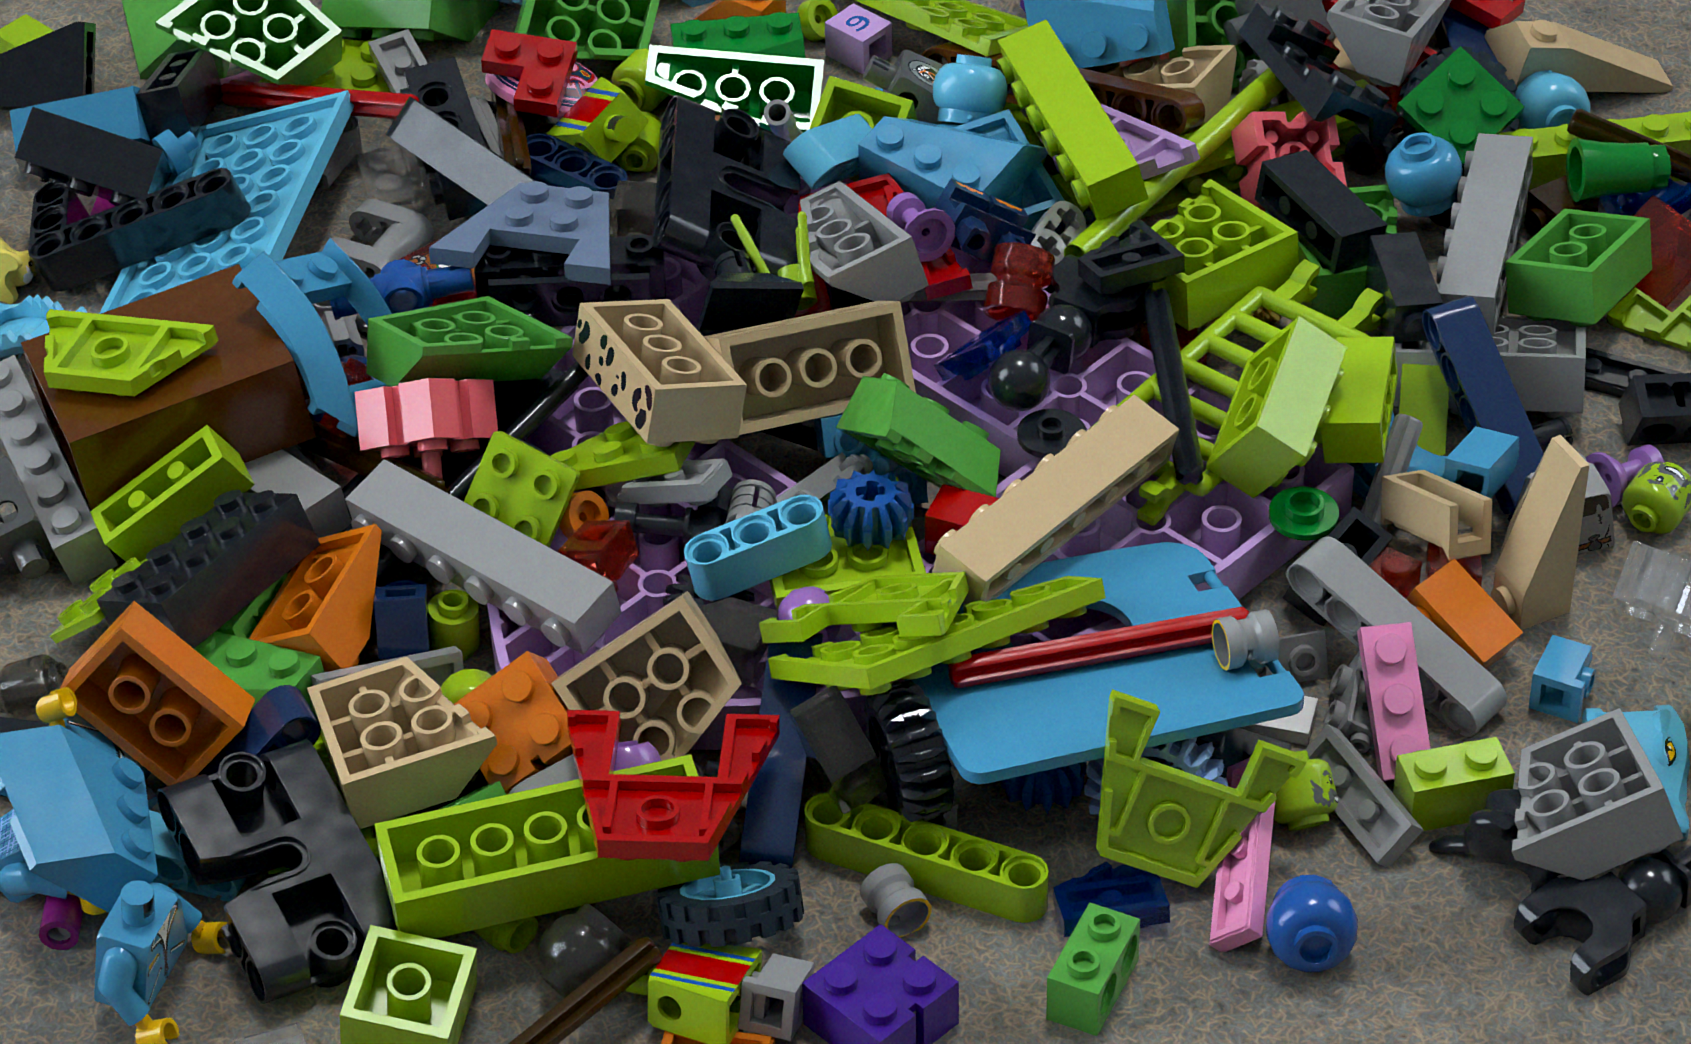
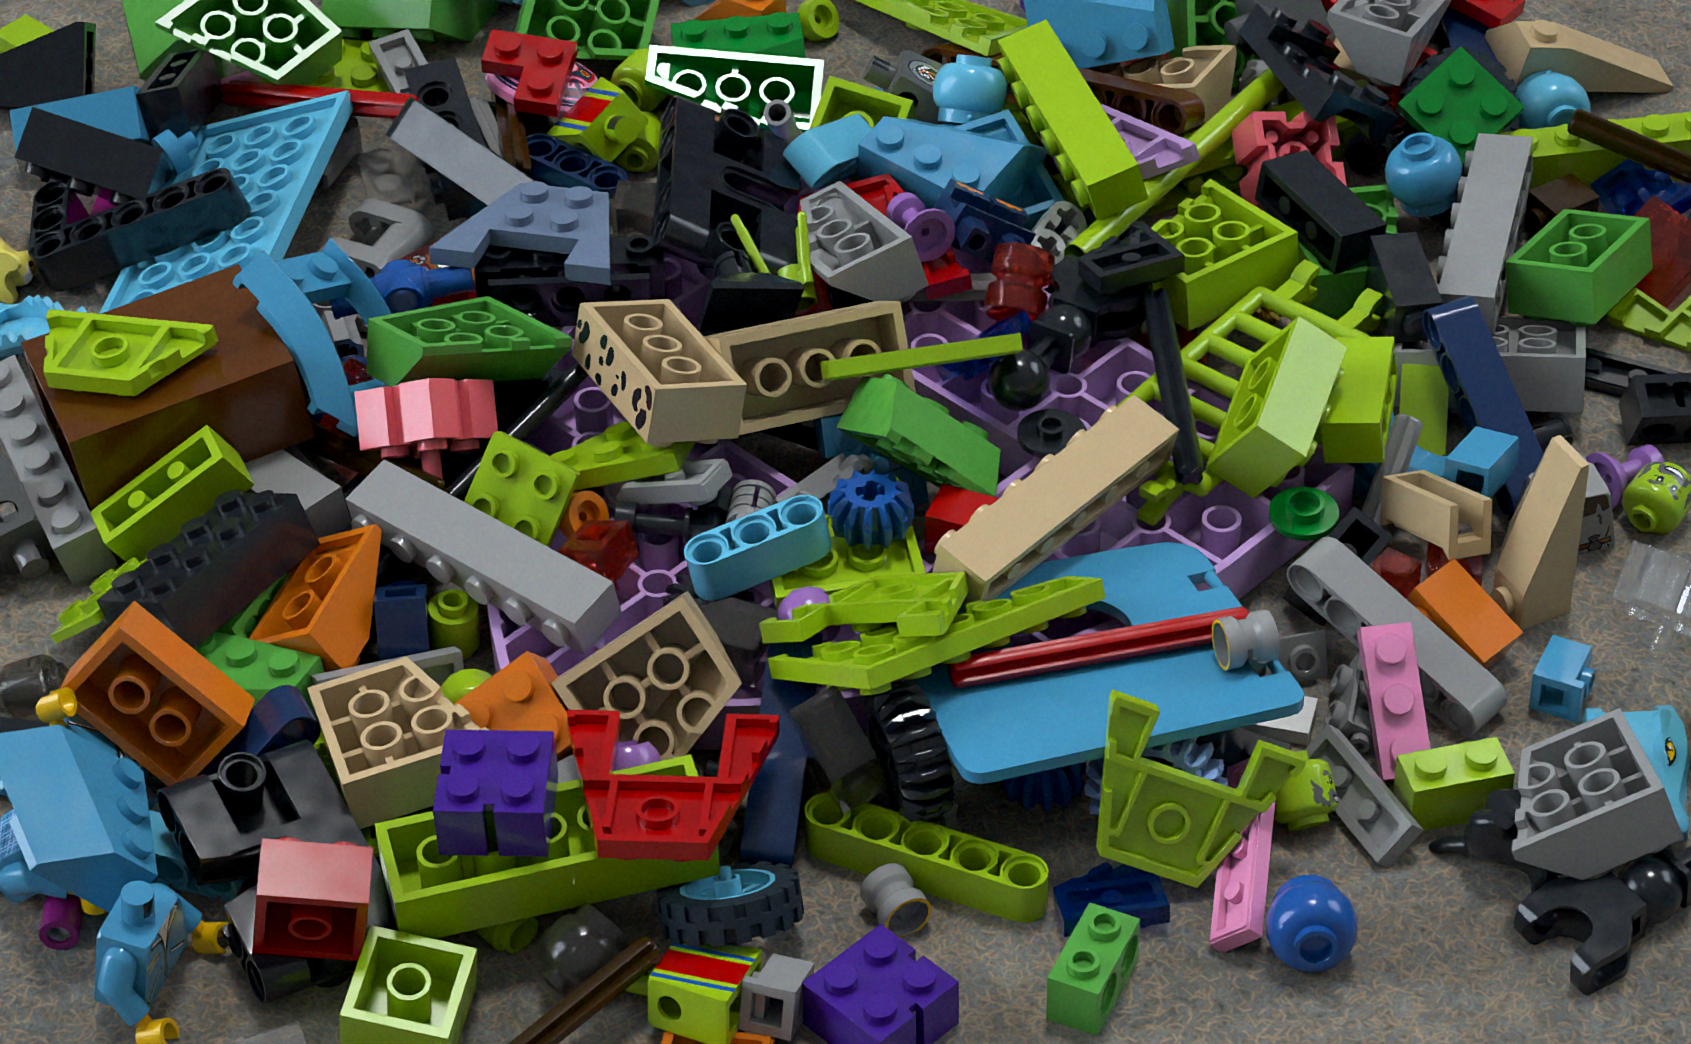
lavender brick [825,3,892,74] -> none
green plant [1566,138,1671,202] -> none
none -> red brick [252,837,373,961]
none -> dark purple piece [433,730,559,857]
none -> lime tile [820,333,1023,381]

